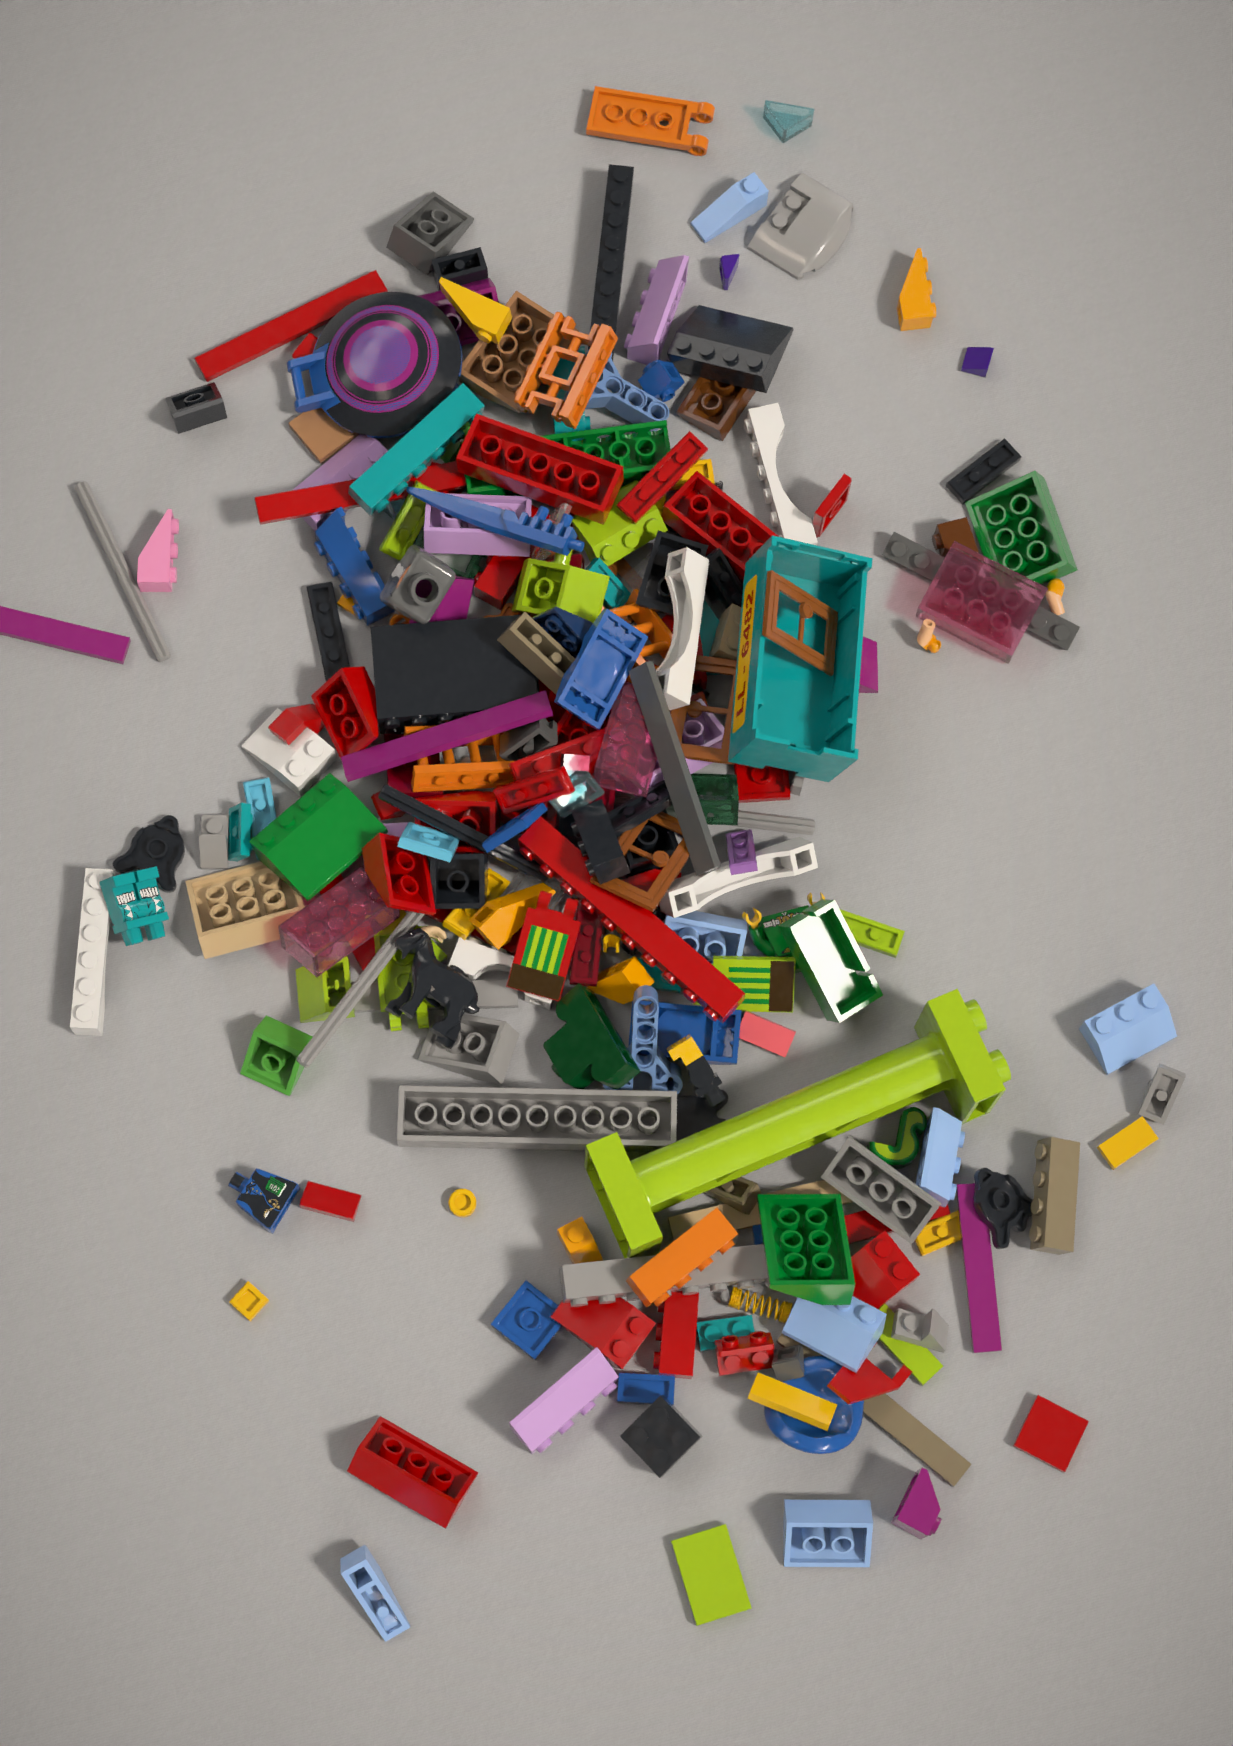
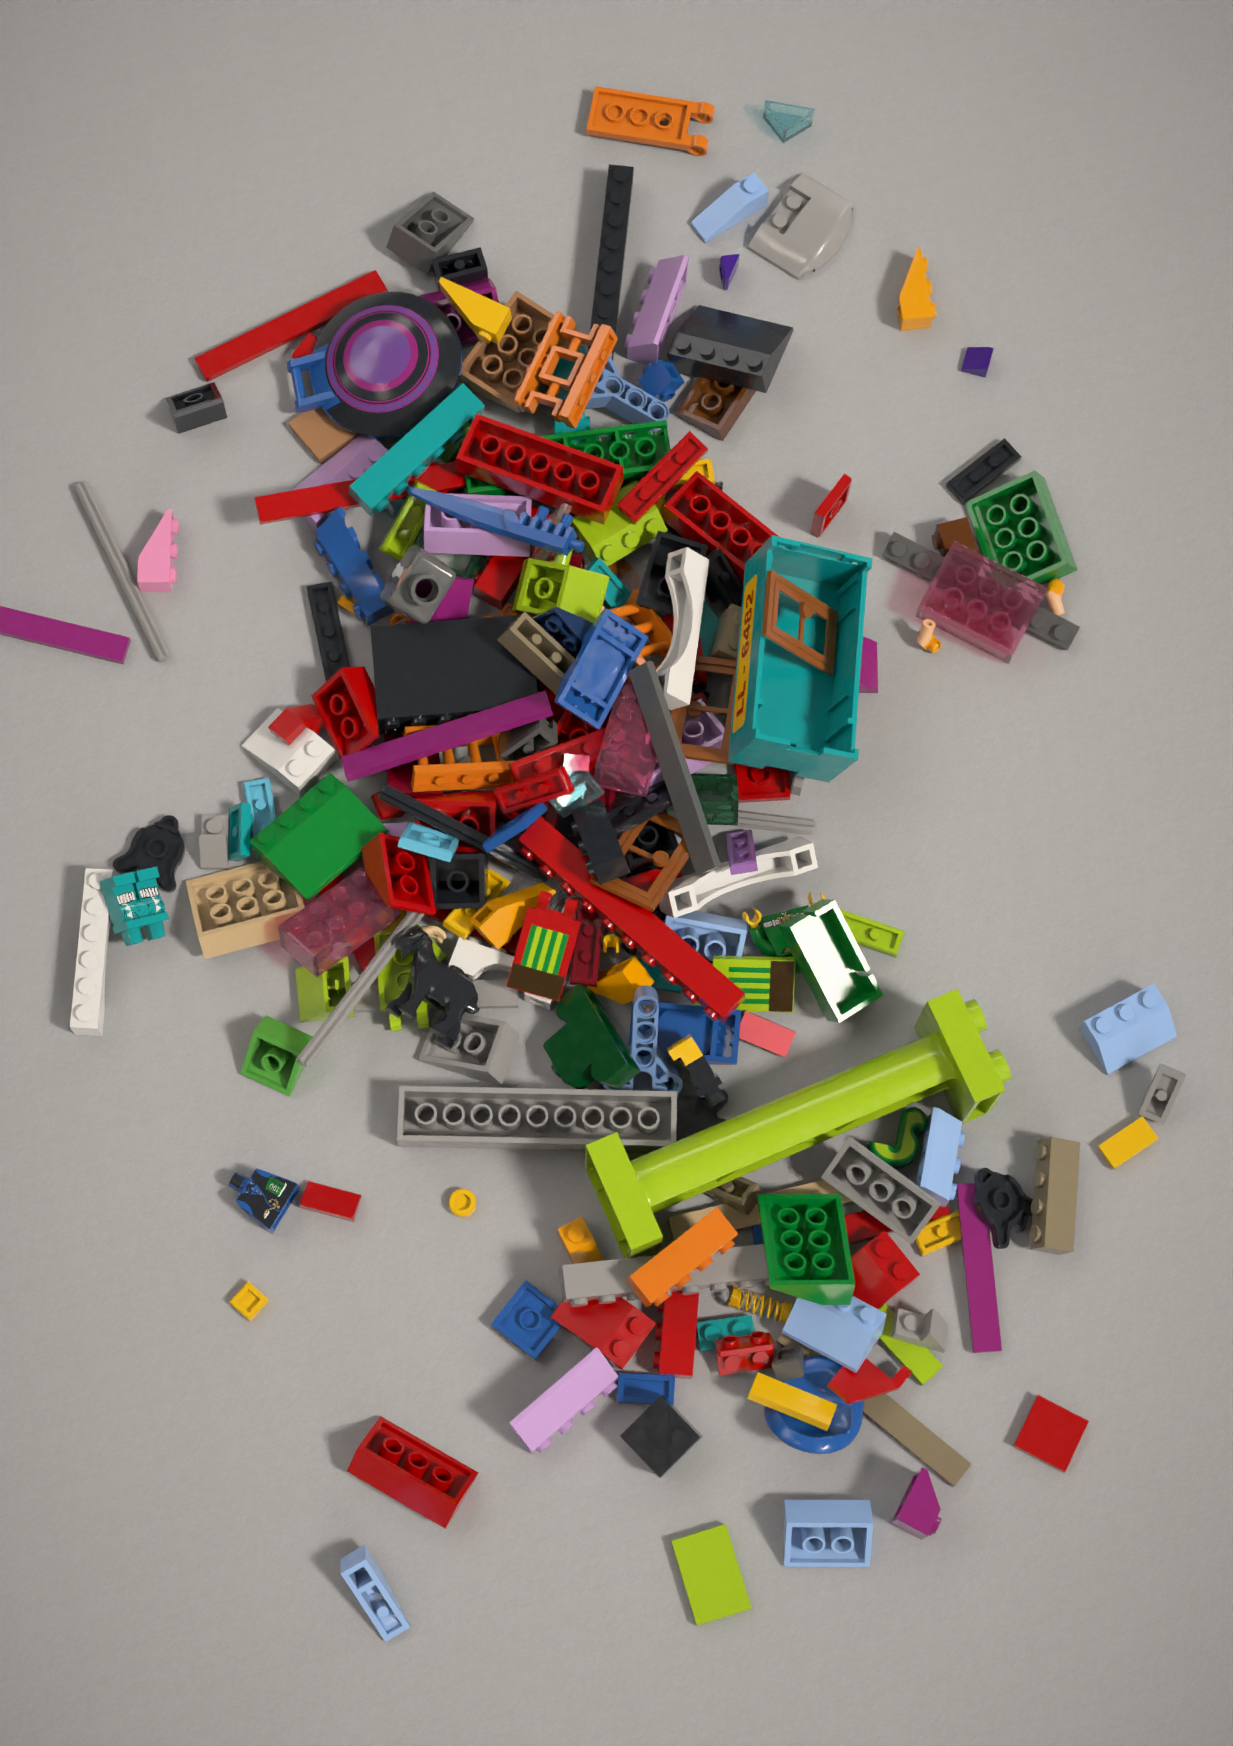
white arch [744,403,818,545] -> none

